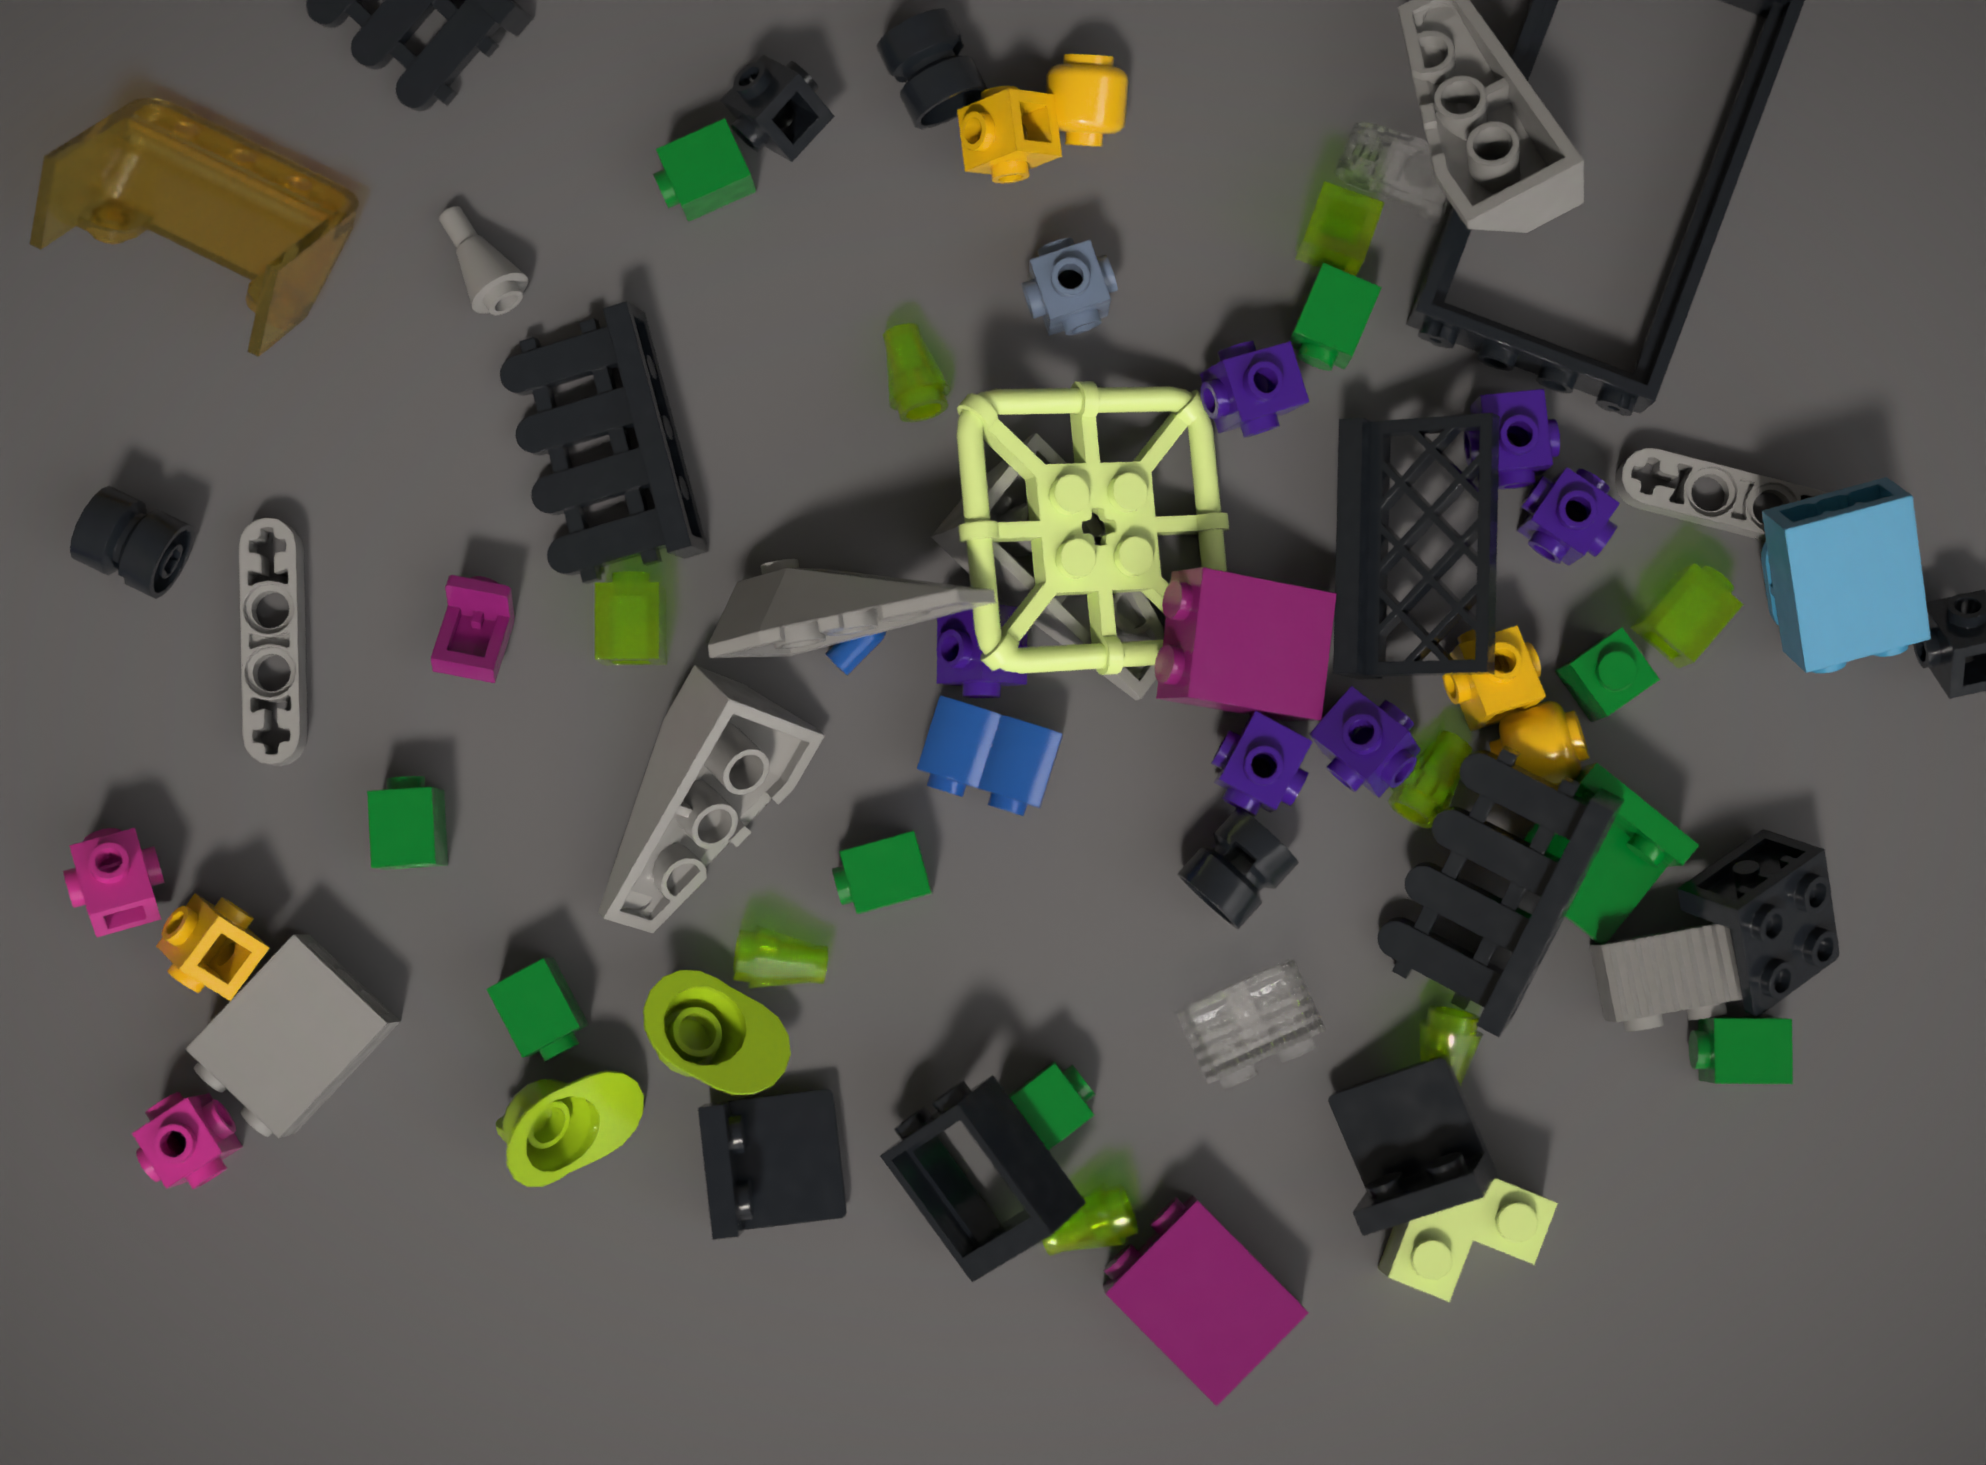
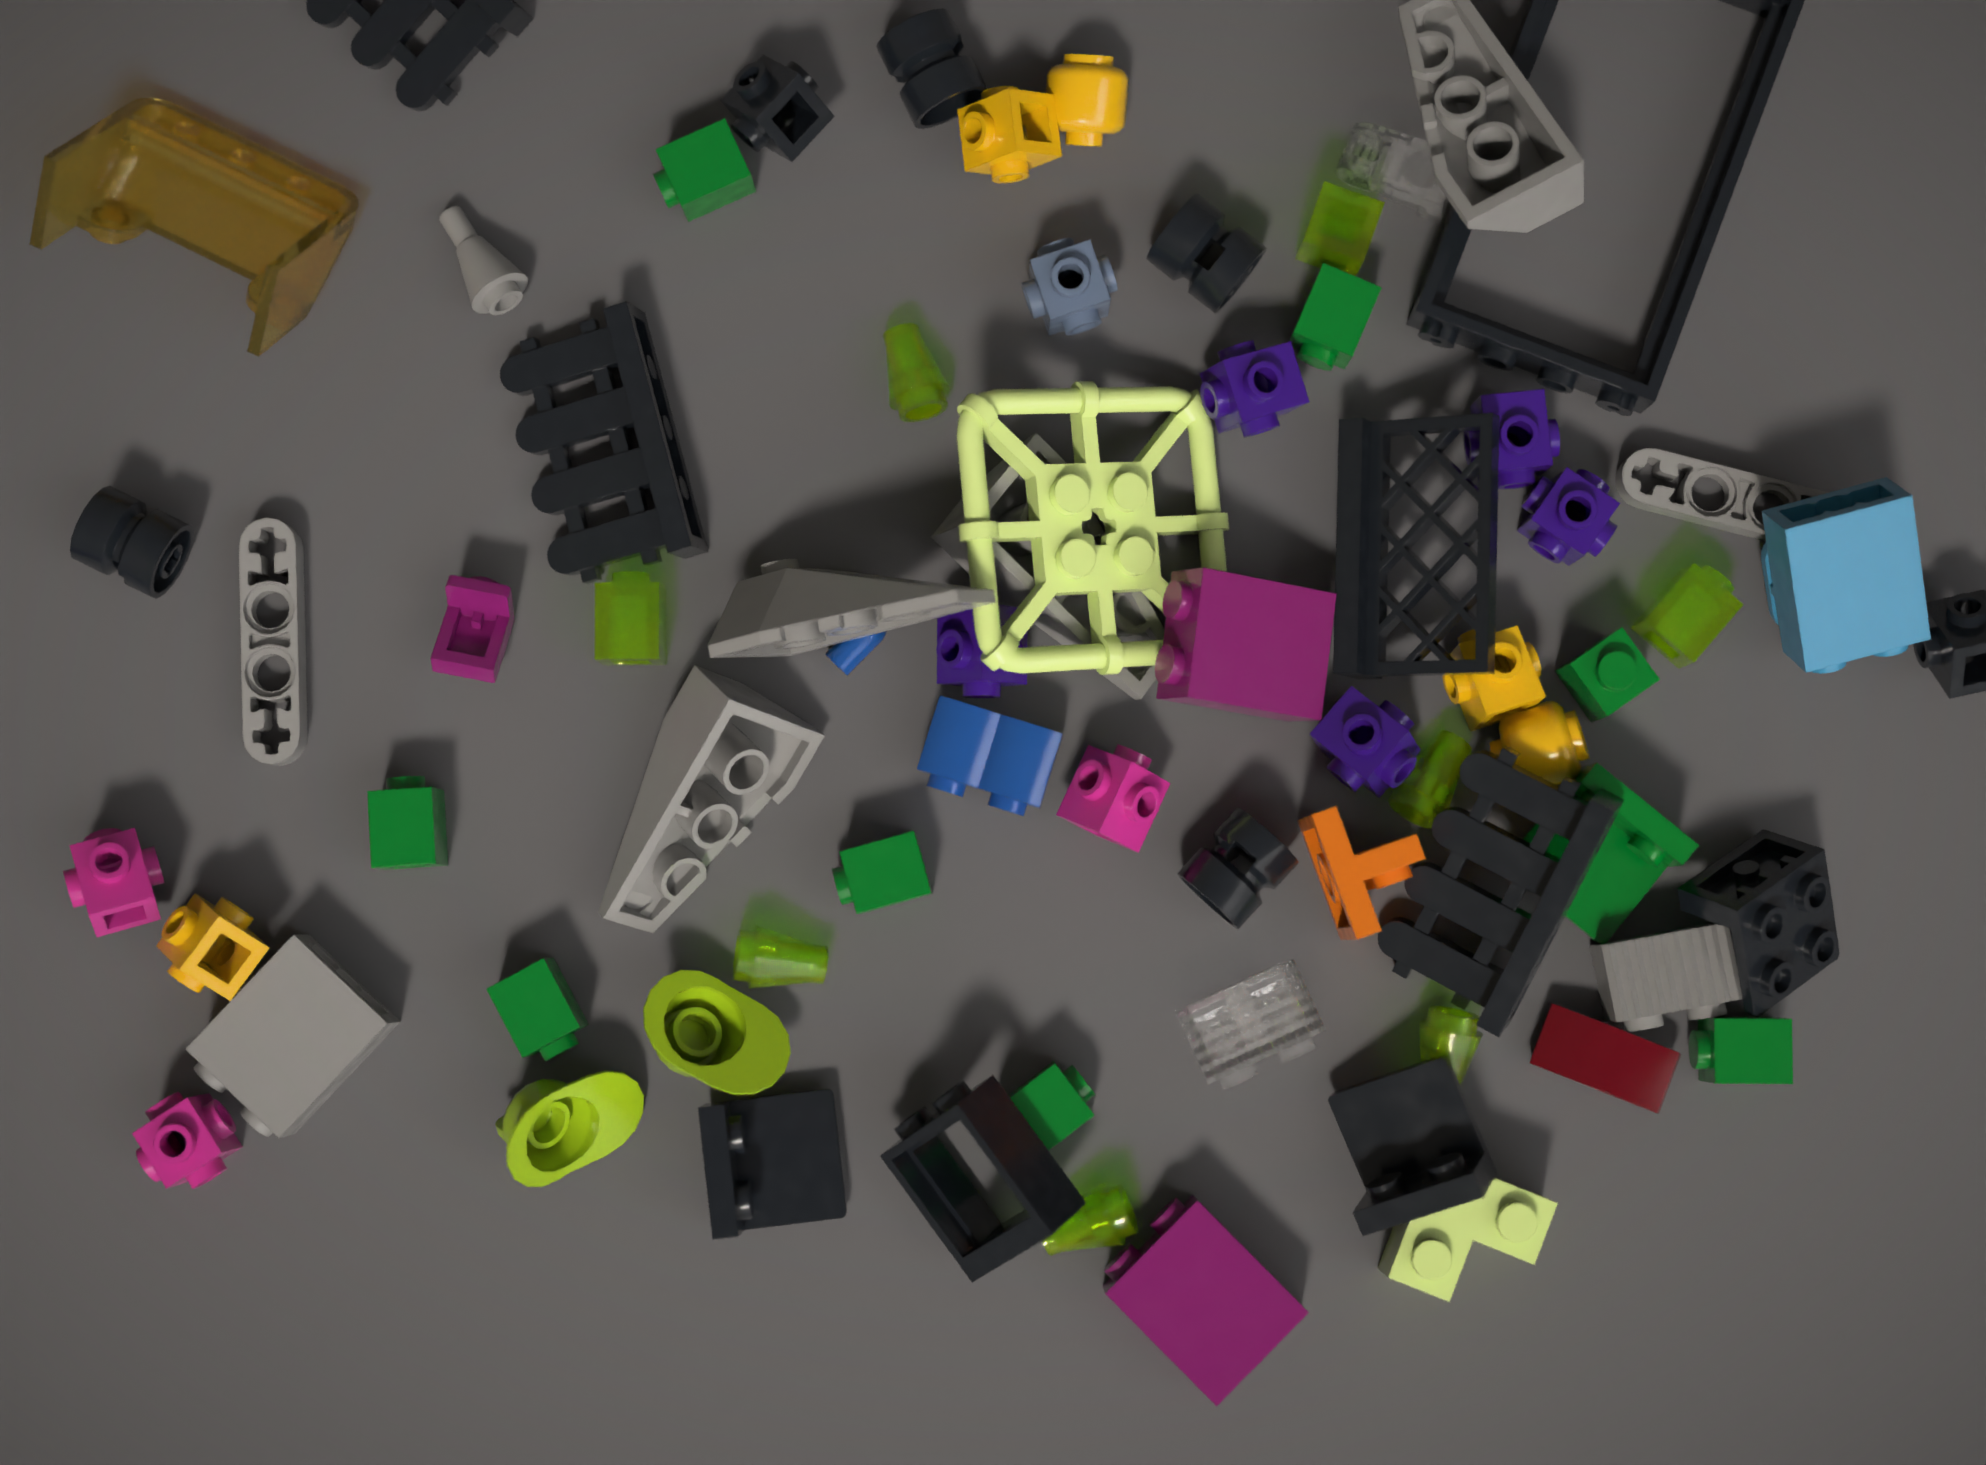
dark purple brick [1211,711,1313,817] -> none
none -> dark pink brick [1056,744,1170,853]
none -> black wheel [1146,194,1267,314]
none -> orange bracket [1297,806,1426,940]
none -> dark red slope [1529,1003,1681,1114]

